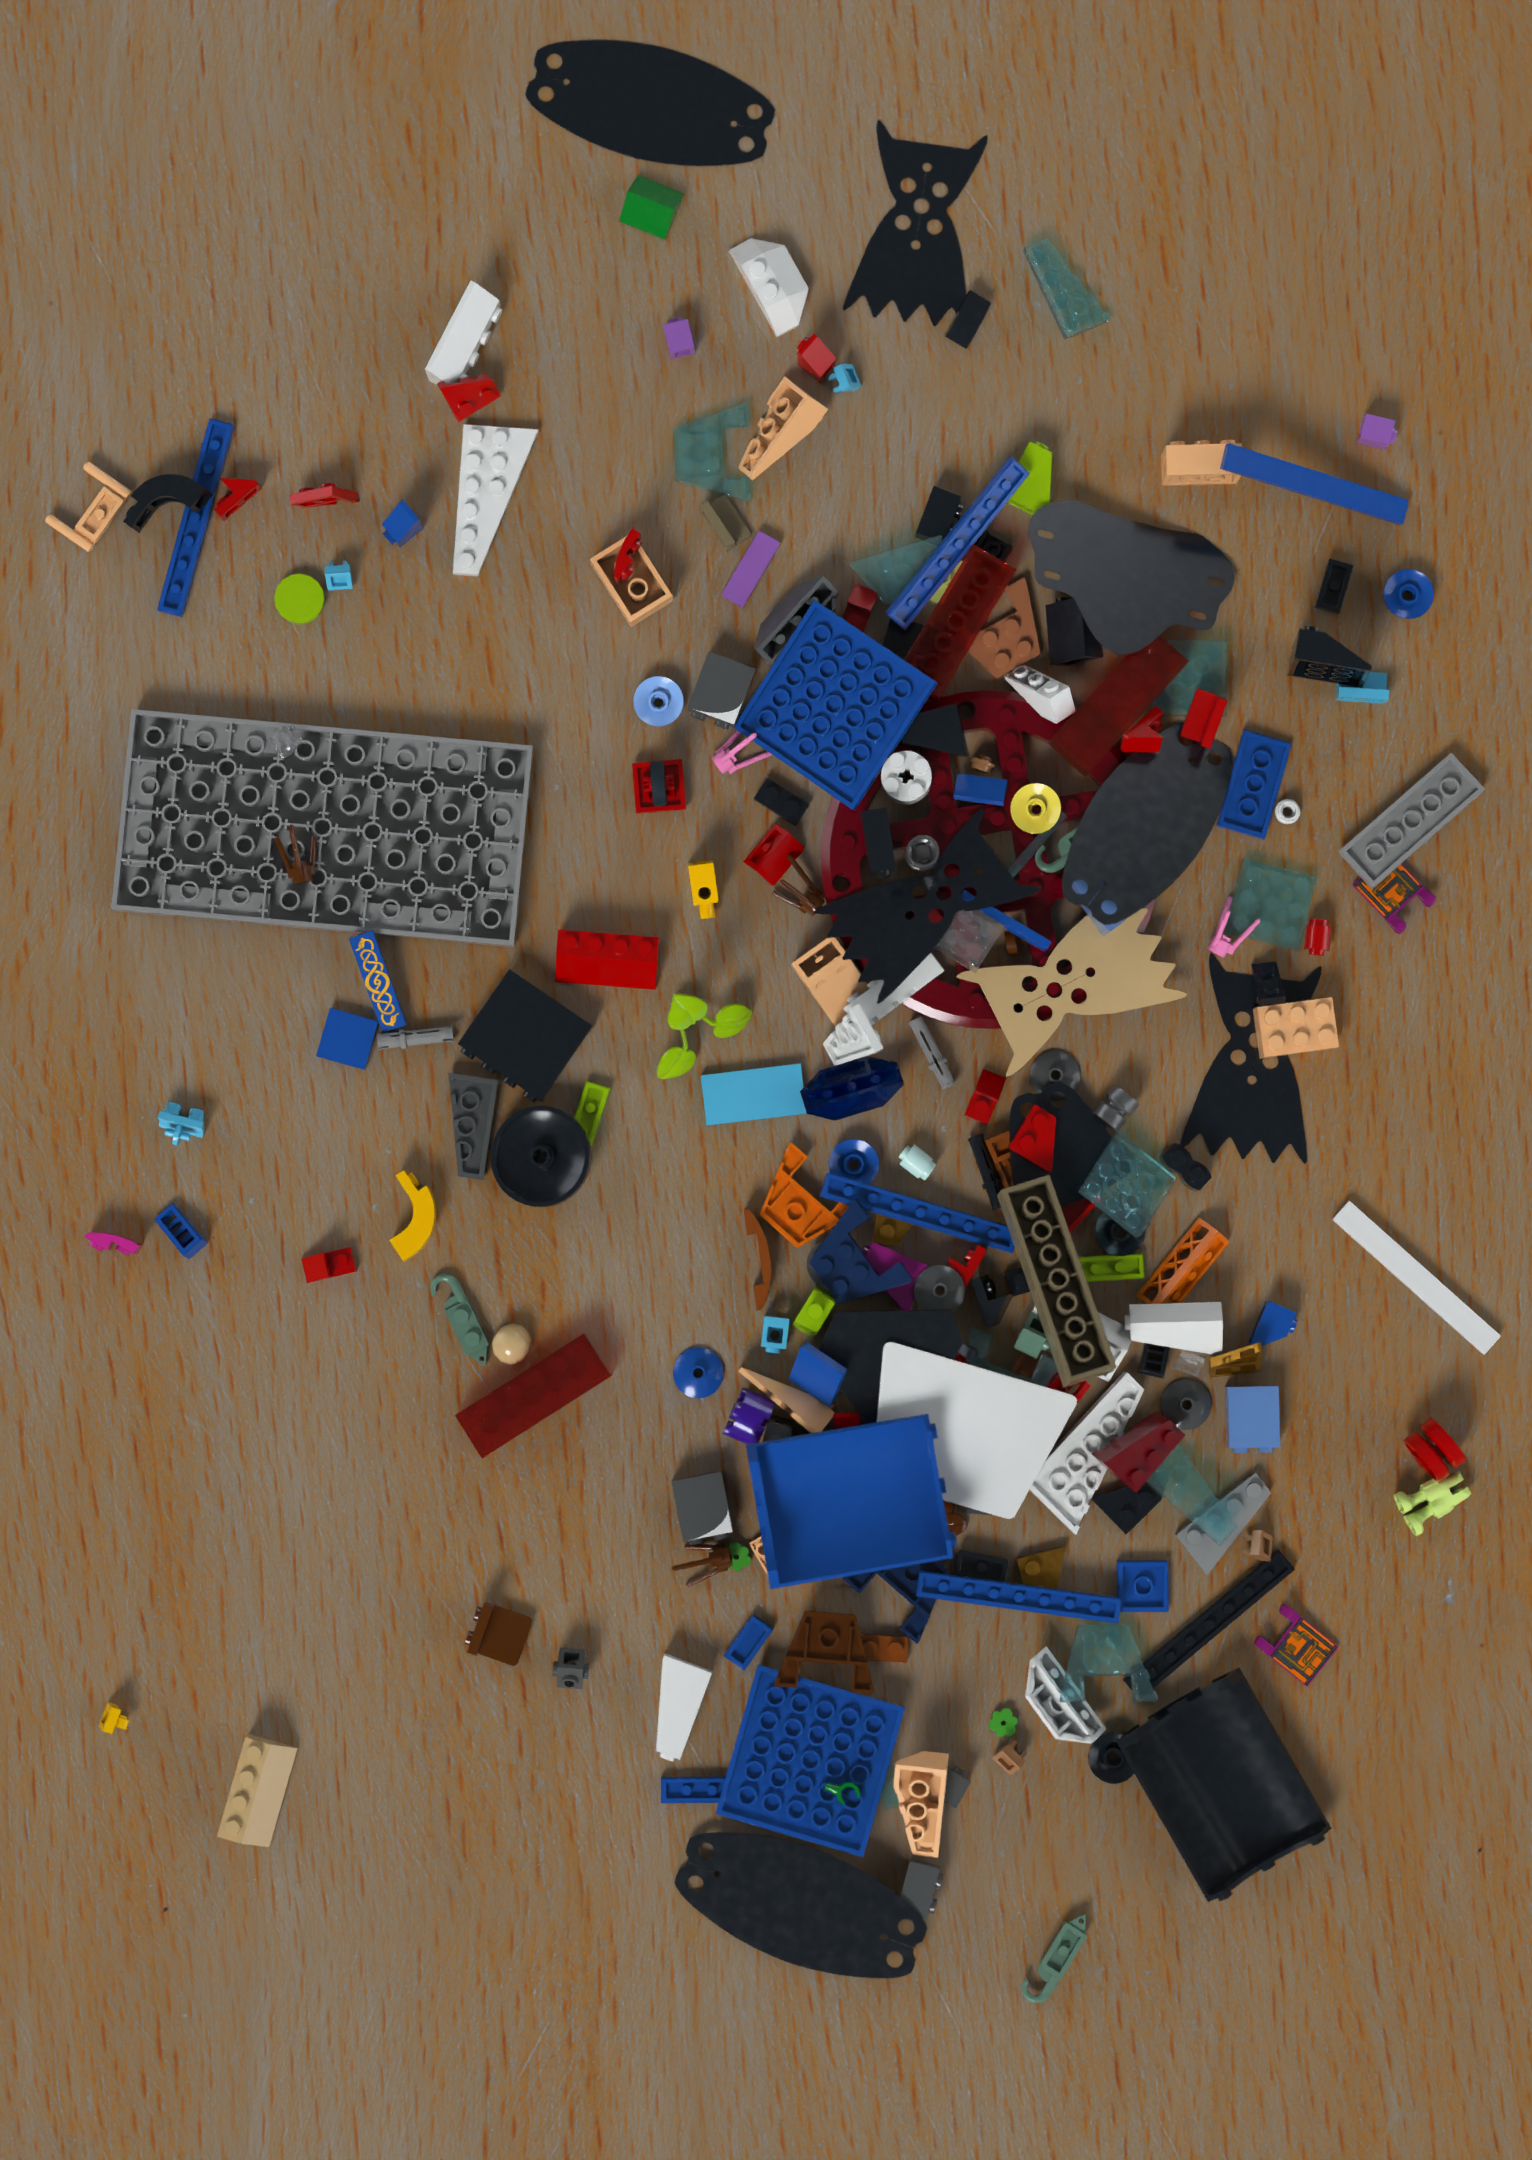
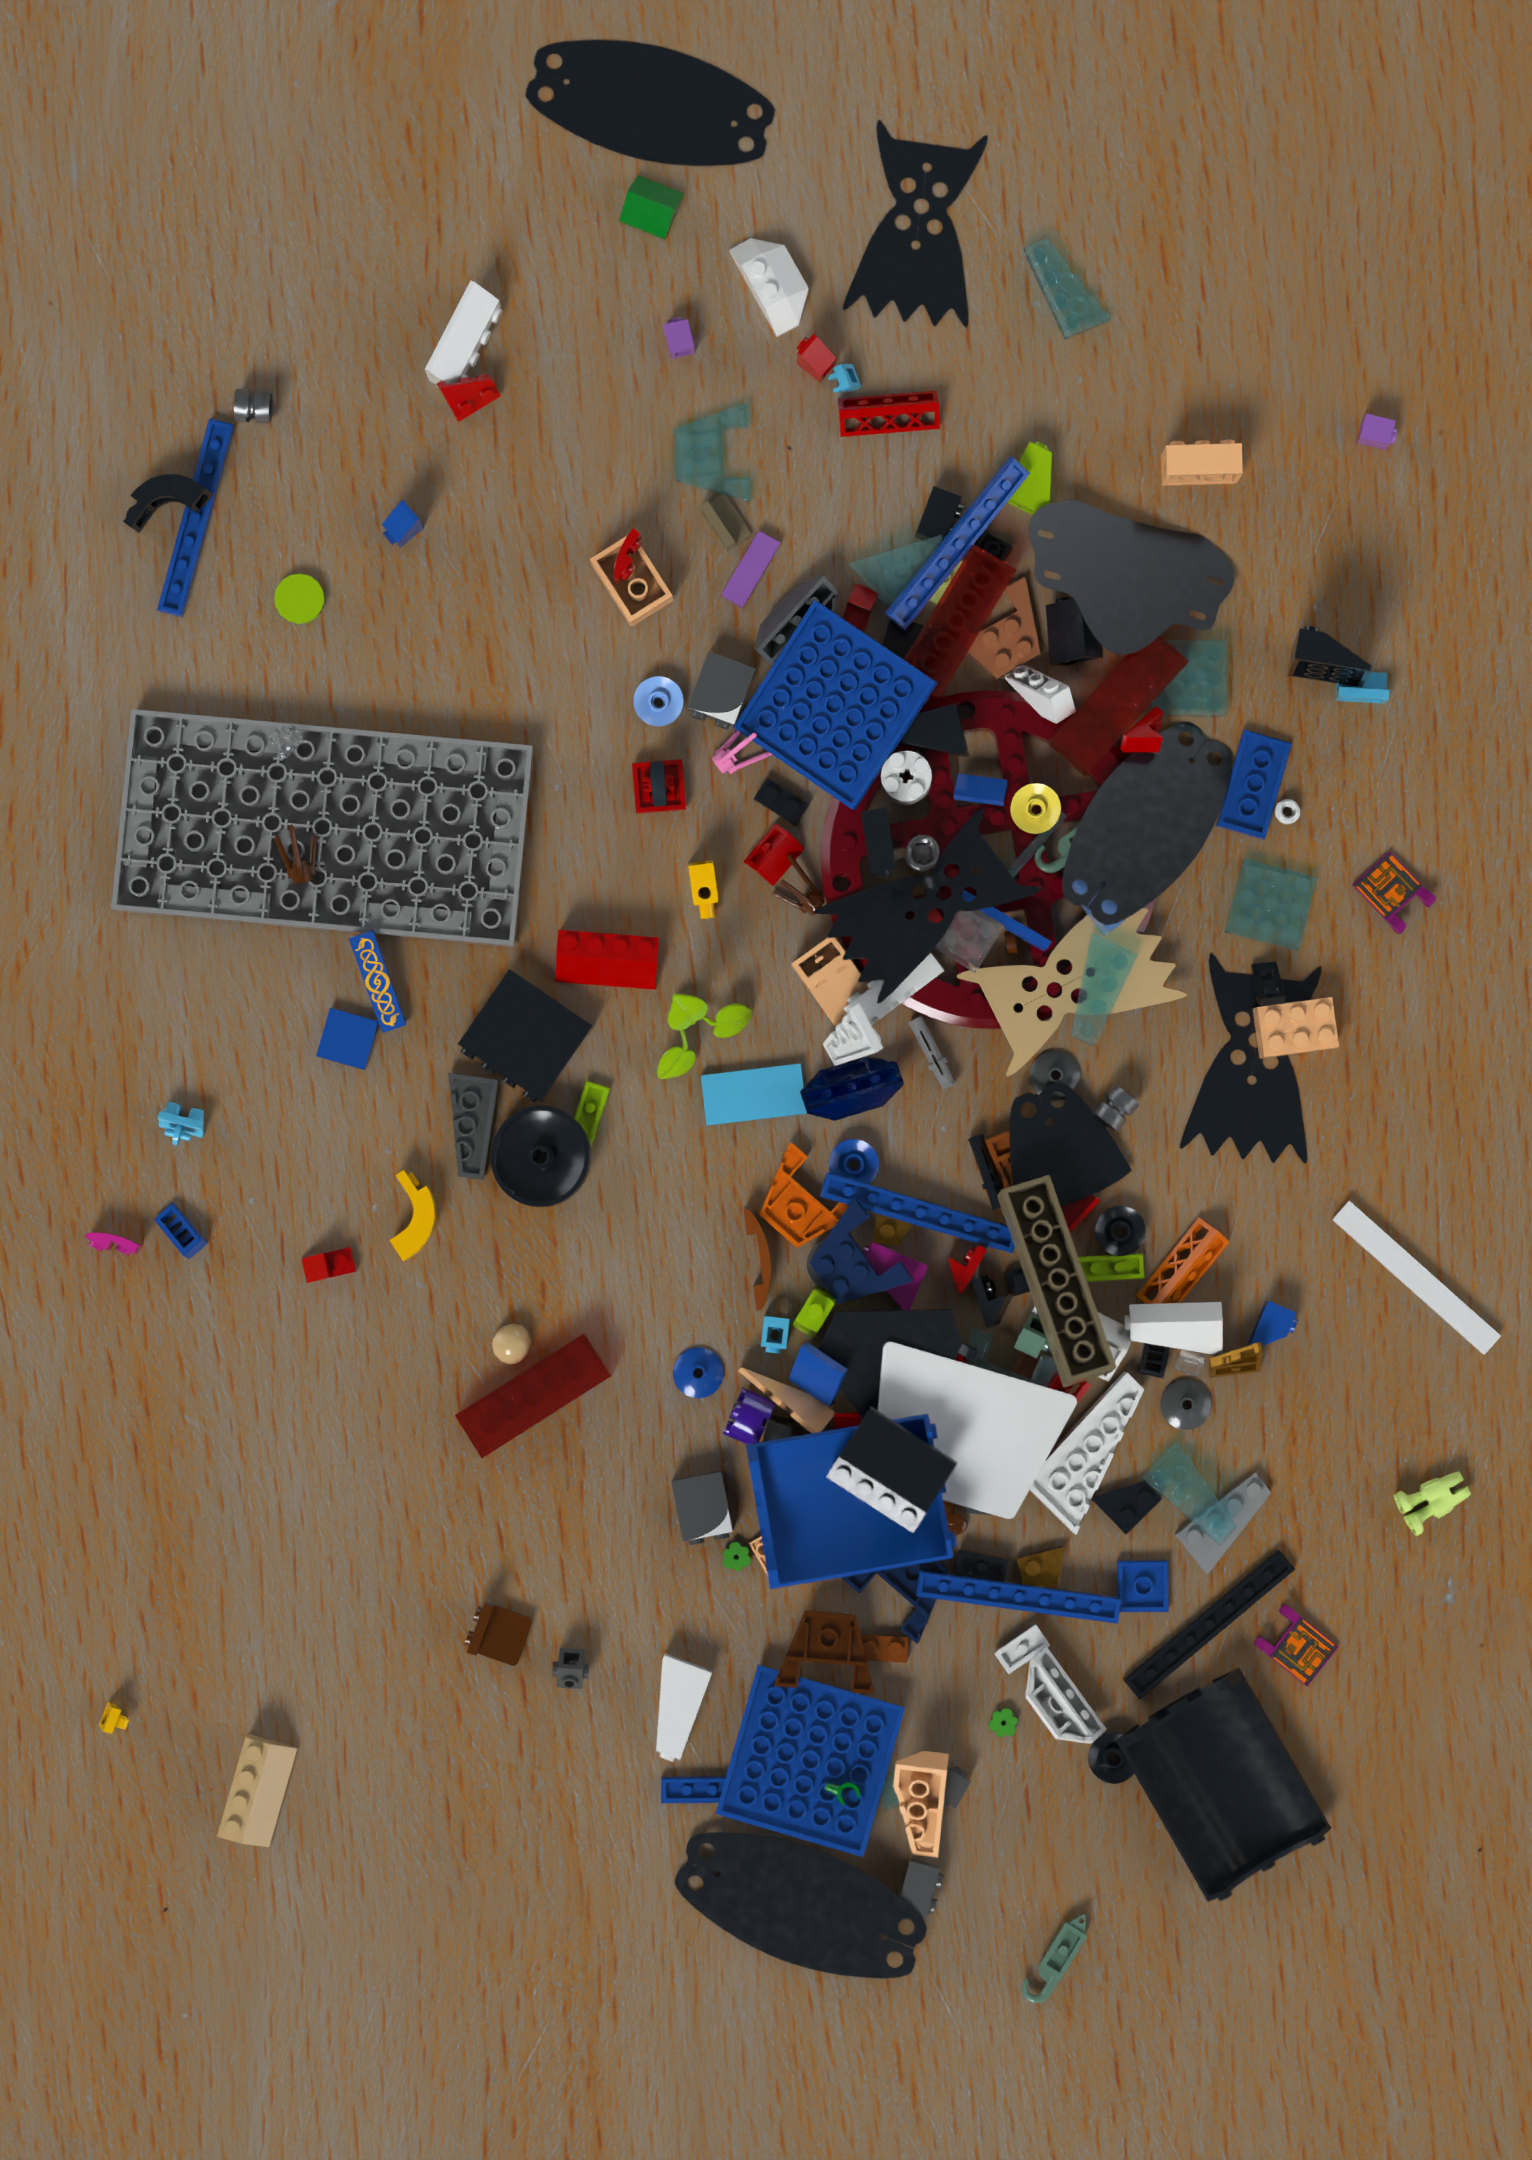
light nougat plate [45,462,132,552] -> none
red slope [214,478,261,521] -> none
red wing [290,483,359,508] -> none
medium azure tile [325,561,353,591] -> none
light grey pin [377,1025,454,1050] -> none
sand green plate [430,1273,490,1366] -> none
white wing [453,424,539,576] -> none
reddish brown plant [671,1543,733,1587] -> none
blue tile [724,1614,774,1670] -> none
light nougat wedge [738,377,828,480] -> none
light aqua brick [899,1144,937,1181] -> none
dark grey dish [914,1265,965,1312] -> none
black slope [945,290,991,349] -> none
red slope [964,1069,1006,1125] -> none
medium nougat plate [970,754,995,775] -> none
medium nougat tile [992,1741,1027,1775] -> none
red wing [1007,1104,1056,1173] -> none
clear light blue wing [1060,1625,1158,1703] -> none
clear light blue plate [1078,1132,1177,1238] -> none
dark red wedge [1091,1411,1185,1493] -> none
black brick [1159,1143,1212,1191] -> none
red panel [1180,688,1228,749] -> none
bright pink plant [1207,896,1260,958] -> none
blue tile [1220,443,1409,525] -> none
medium blue brick [1225,1386,1280,1453] -> none
medium nougat tile [1243,1530,1273,1561] -> none
red brick [1304,919,1331,956] -> none
black plate [1314,558,1354,614] -> none
light grey plate [1338,753,1485,889] -> none
blue dish [1383,569,1434,619] -> none
red wheel [1403,1417,1467,1483] -> none
none -> flat silver wheel [234,389,273,423]
none -> black slope [826,1407,958,1533]
none -> red fence [837,390,940,437]
none -> white plate [994,1624,1050,1674]
none -> clear light blue wing [1070,933,1138,1046]

